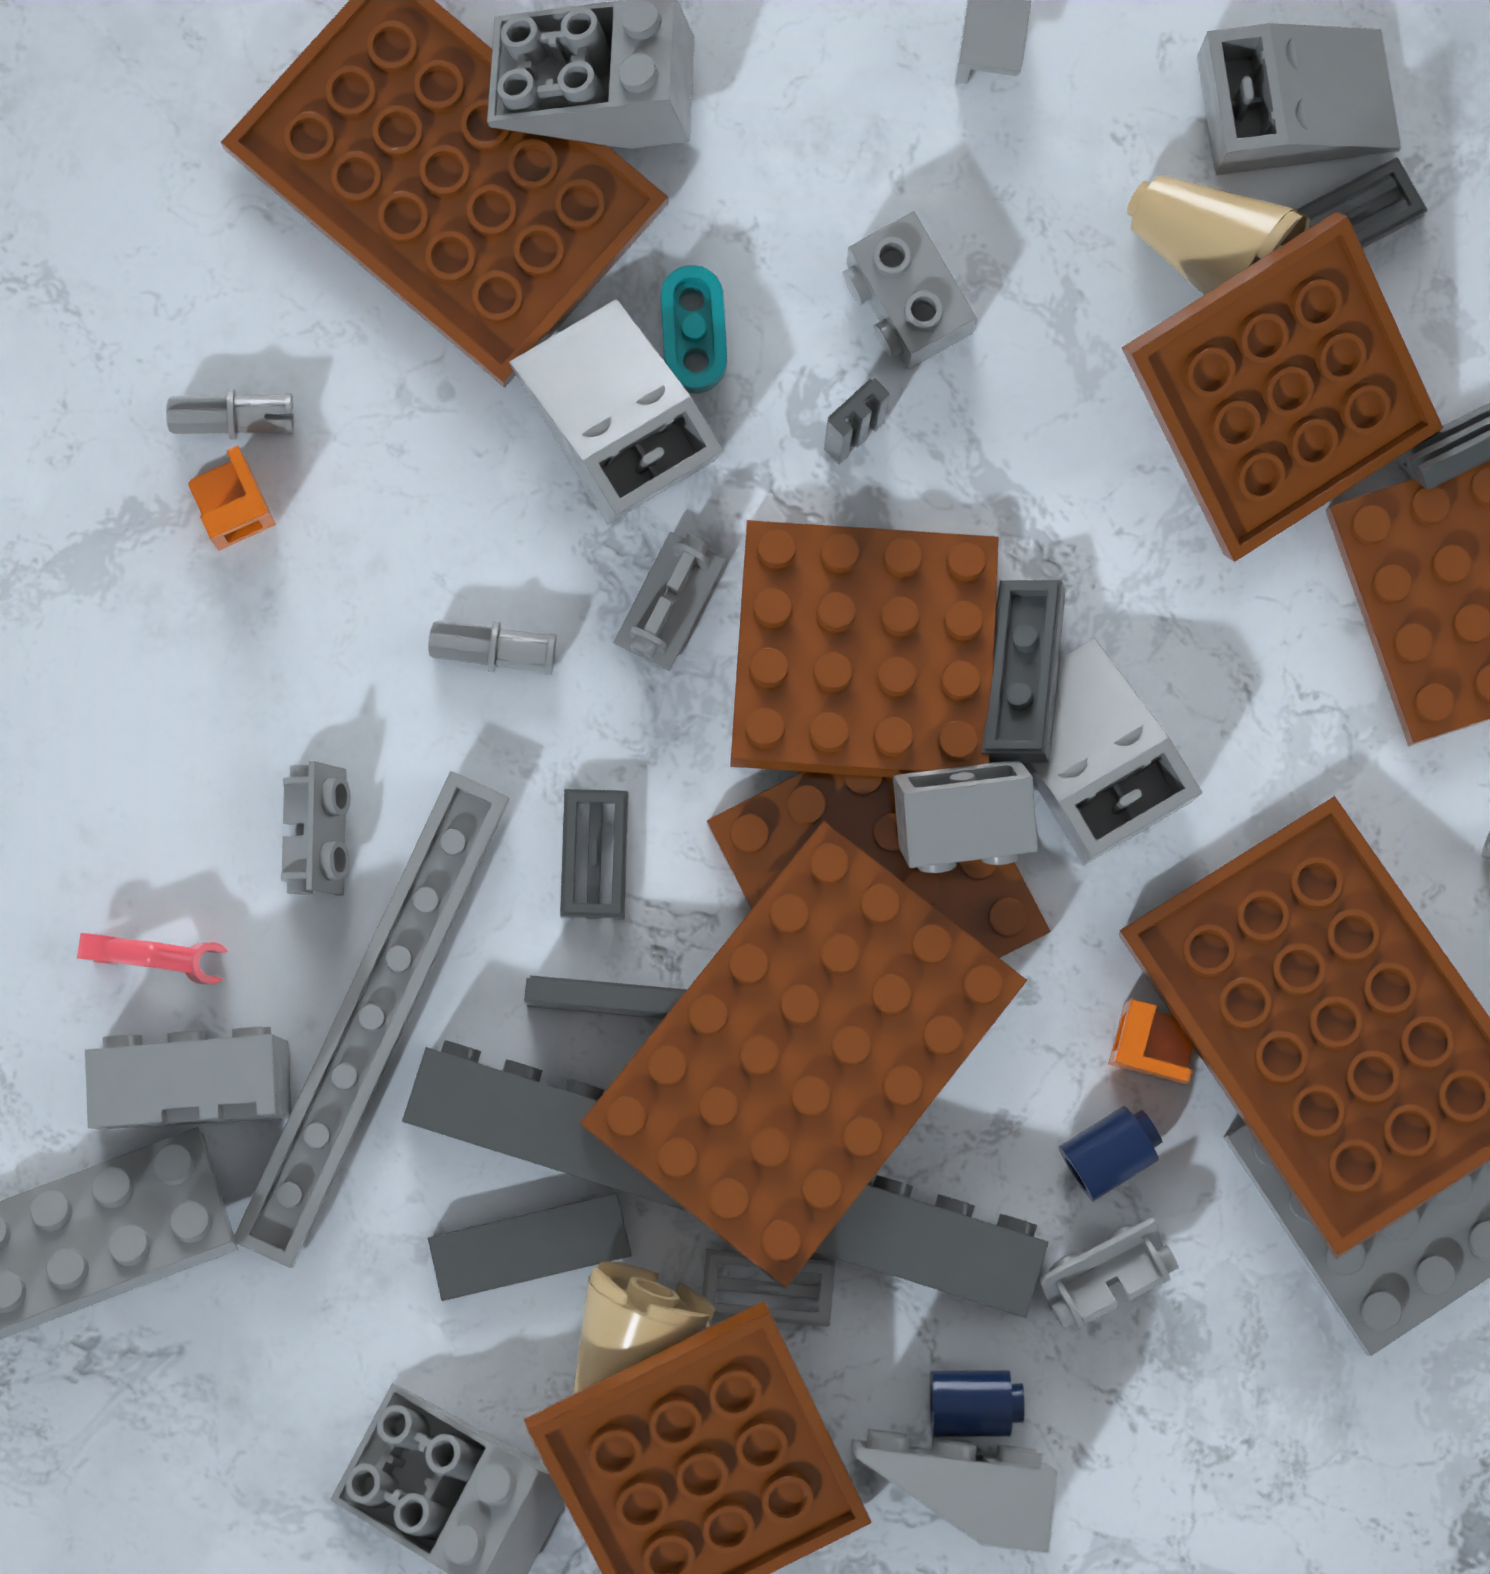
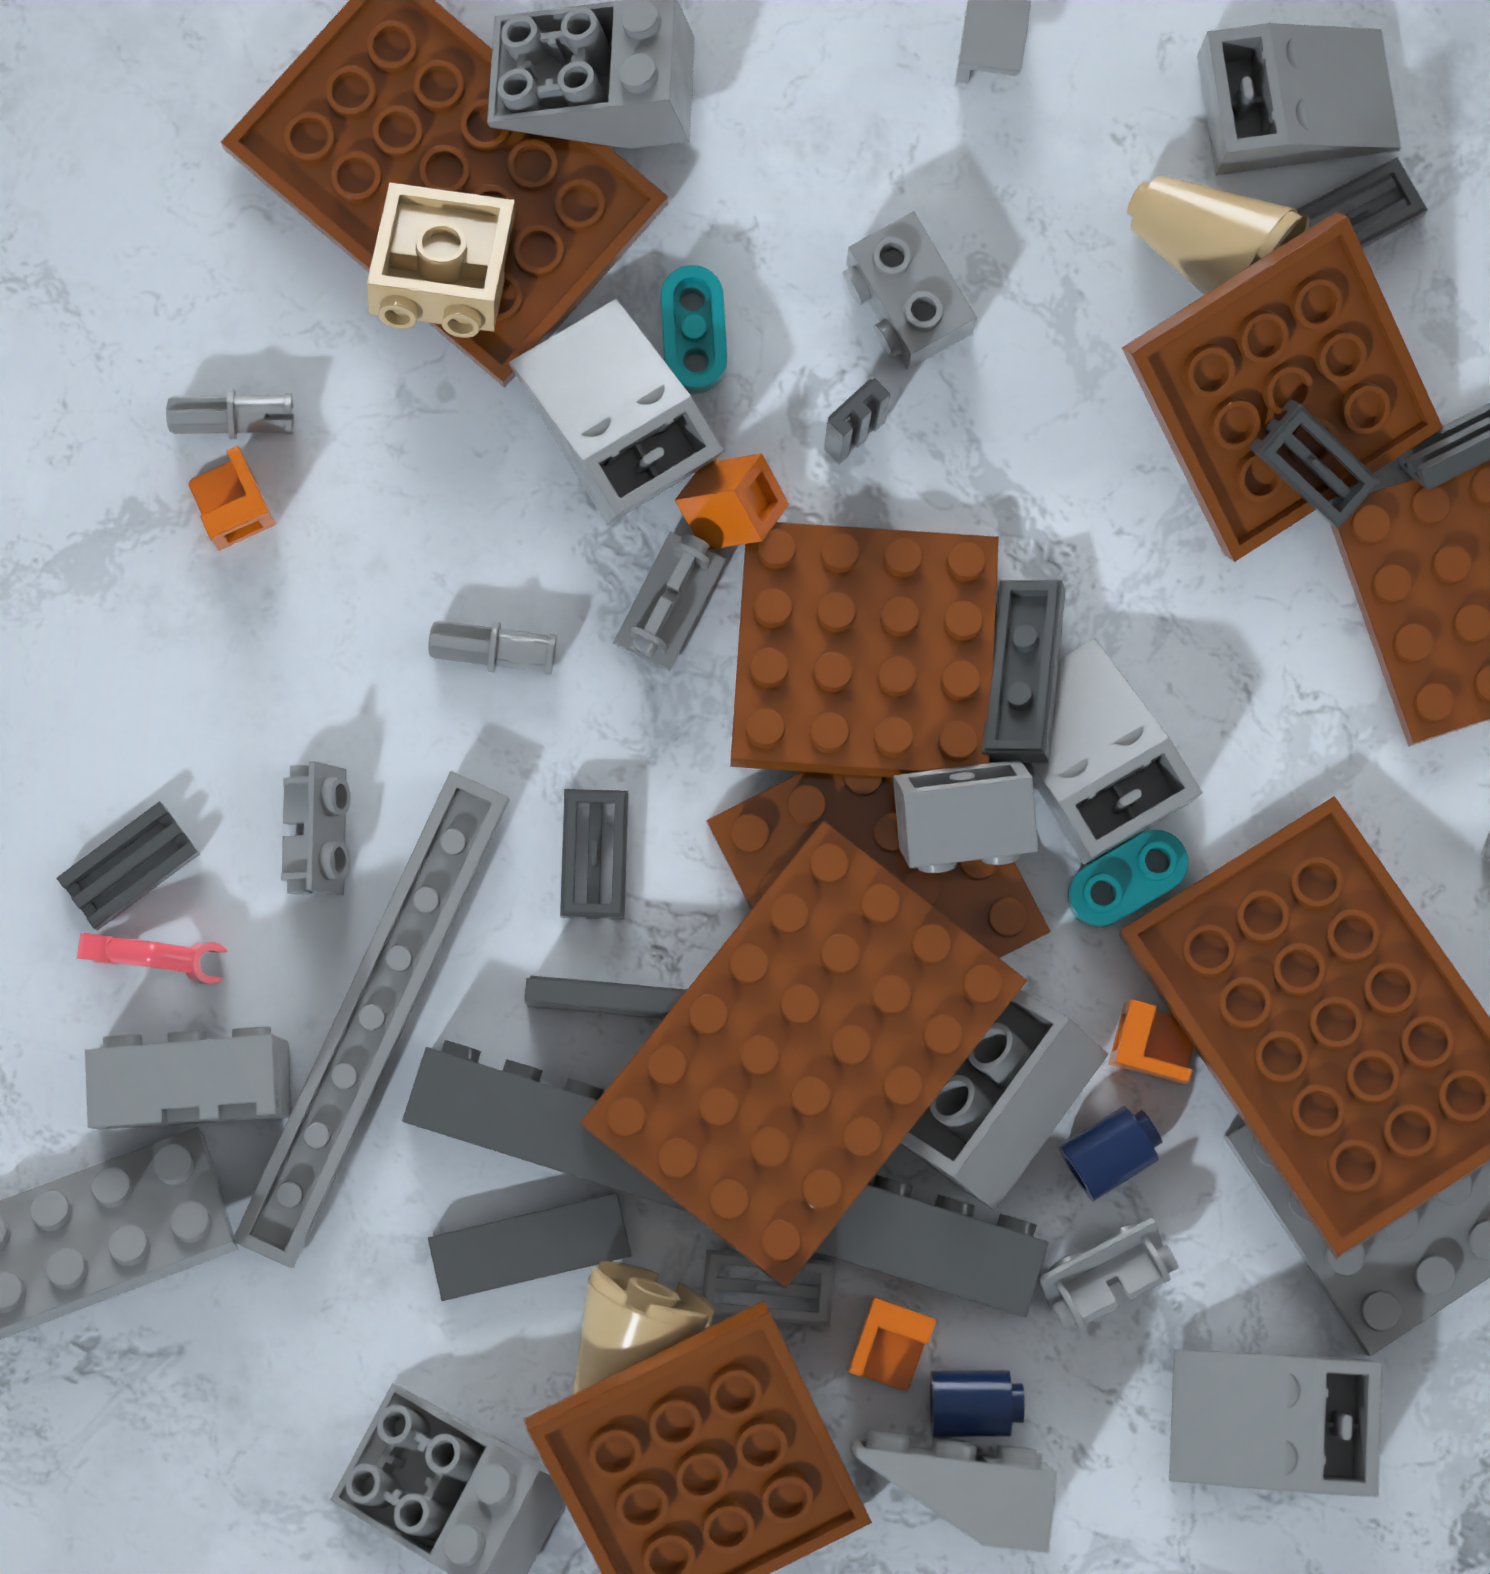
none -> dark grey tile [56,801,200,931]
none -> tan plate [367,182,515,338]
none -> orange panel [675,453,789,550]
none -> orange panel [847,1296,936,1391]
none -> light grey slope [900,990,1109,1211]
none -> teal plate [1068,830,1188,928]
none -> light grey slope [1169,1349,1382,1497]
none -> dark grey tile [1248,399,1380,529]

